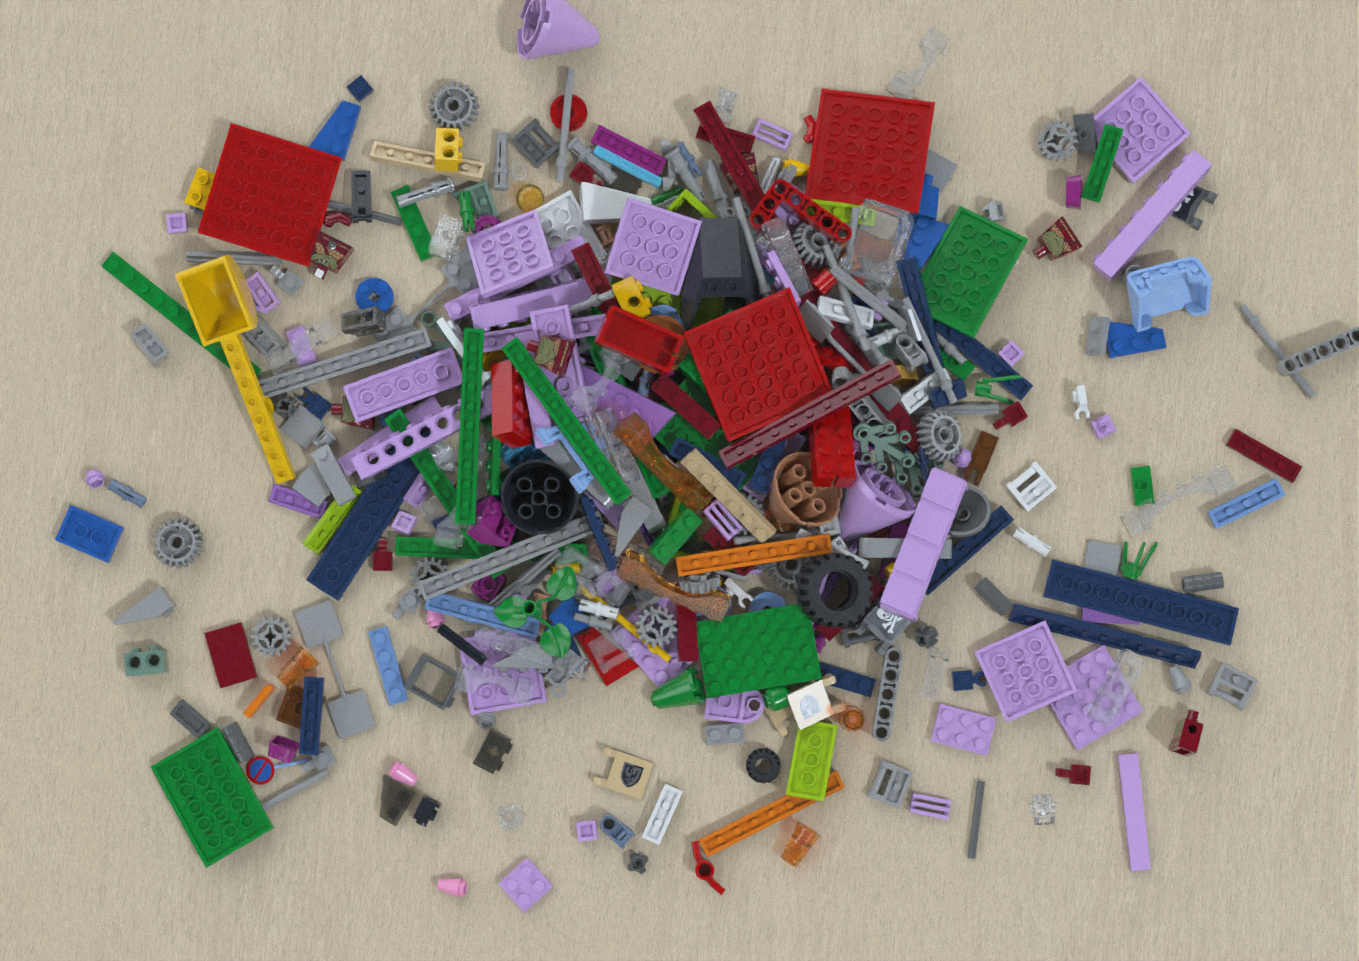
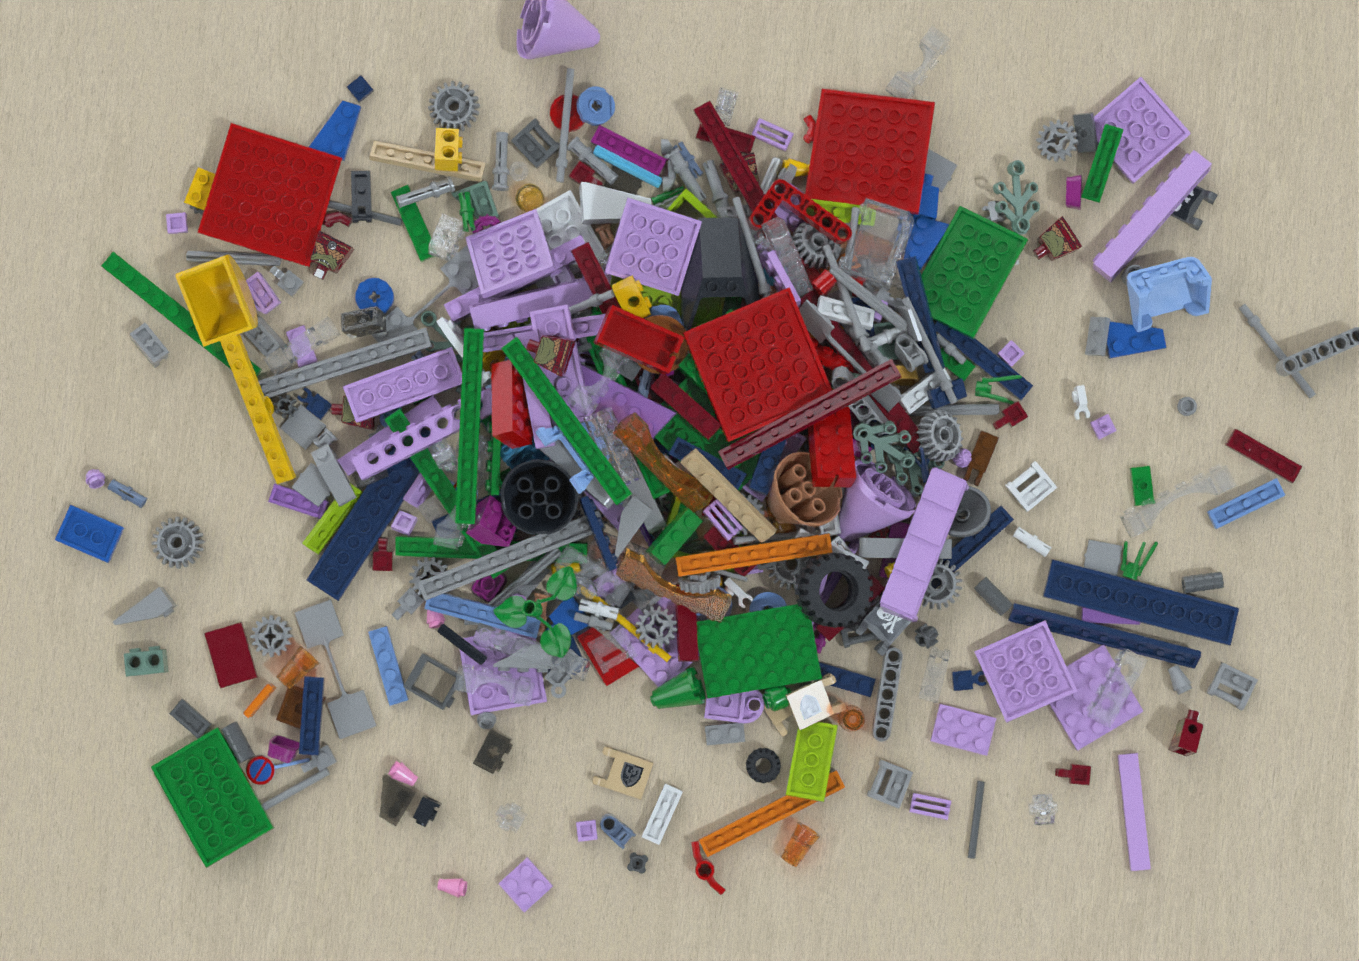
none -> medium blue plate [577,86,615,126]
none -> light grey gear [922,559,962,610]
none -> sand green plant [993,160,1040,235]
none -> light grey plate [1177,397,1197,416]

